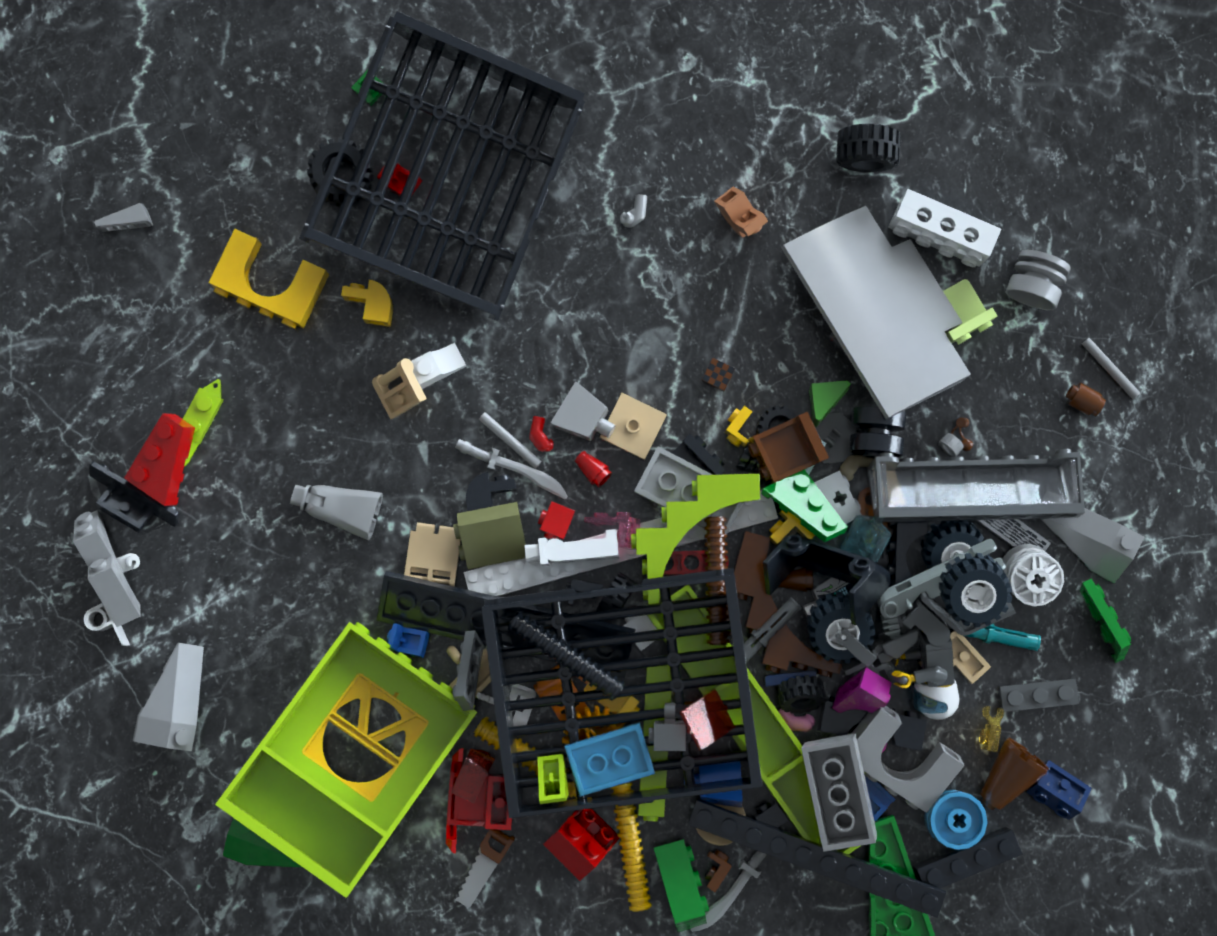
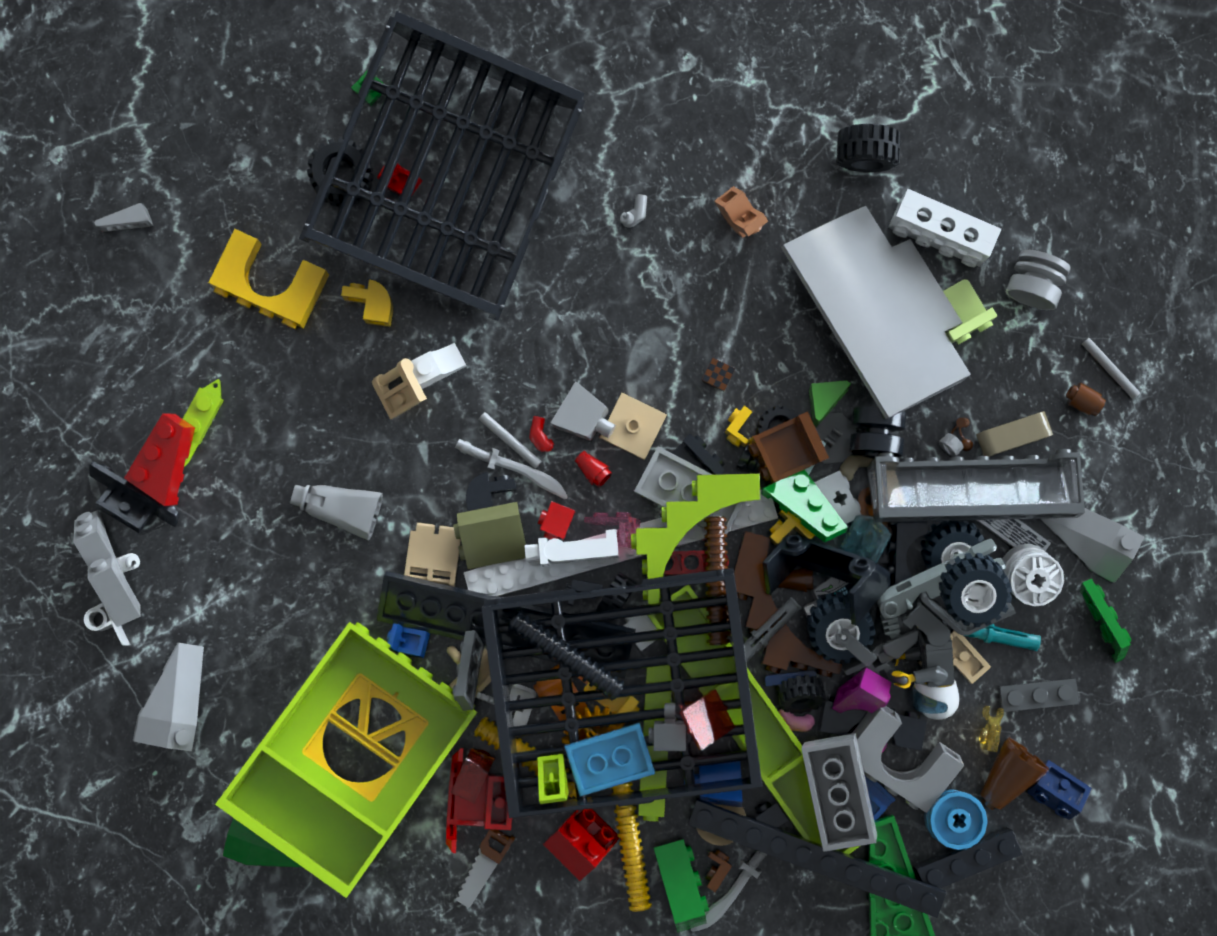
none -> dark tan beam [976,411,1053,457]

